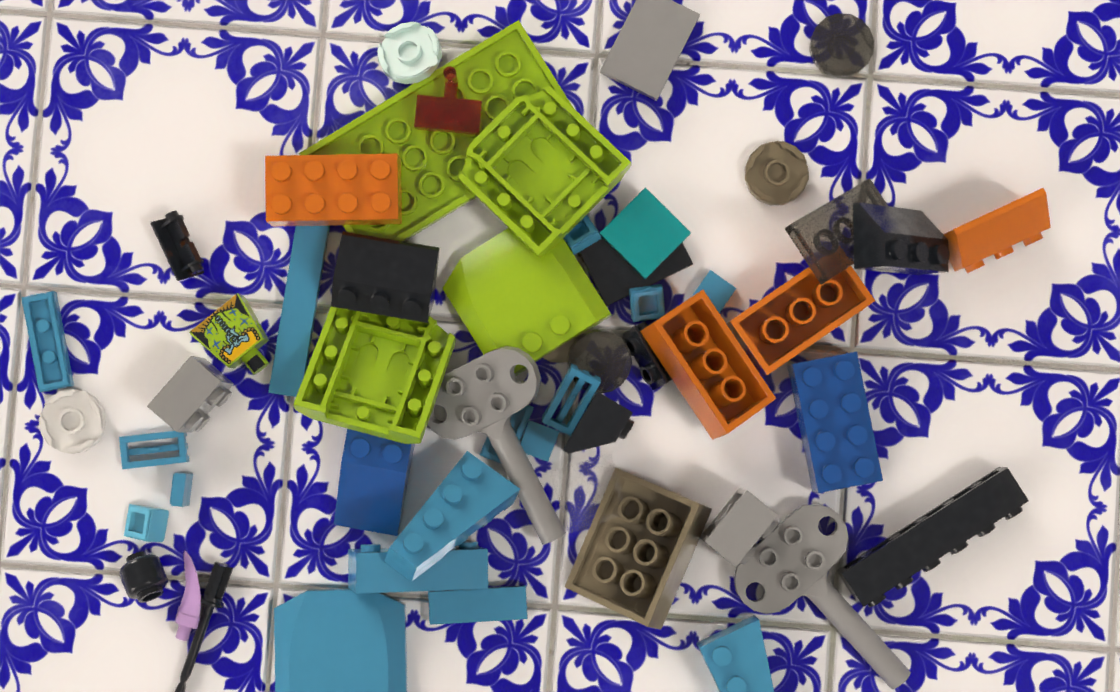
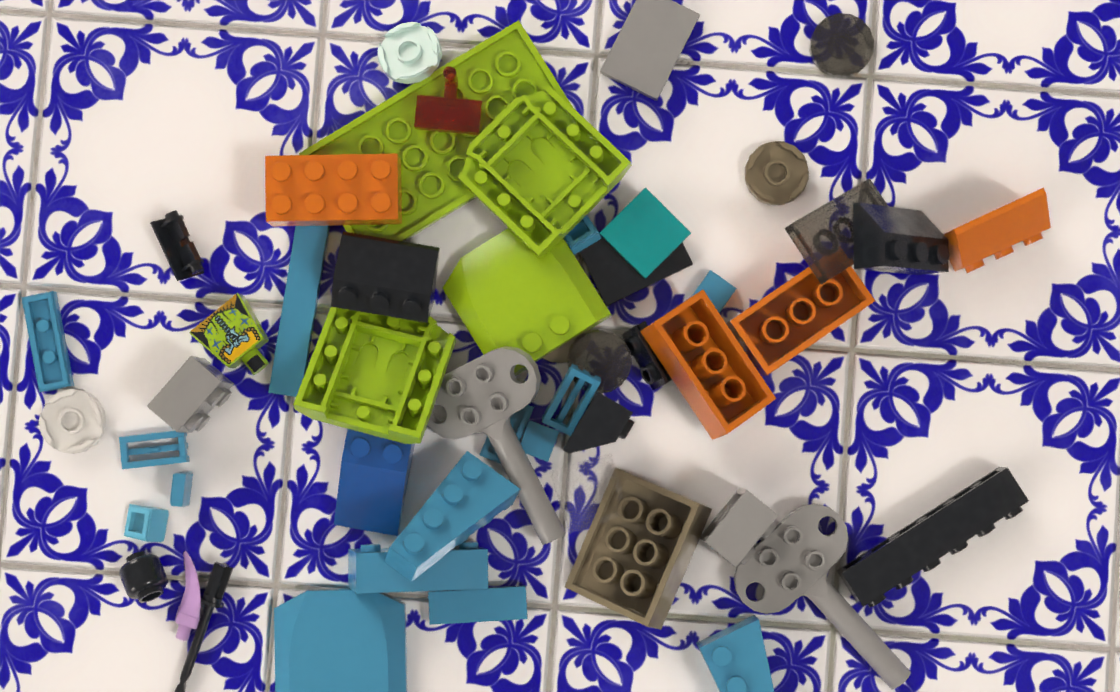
dark azure tile [629,284,665,322] -> none
blue brick [787,351,883,493] -> none

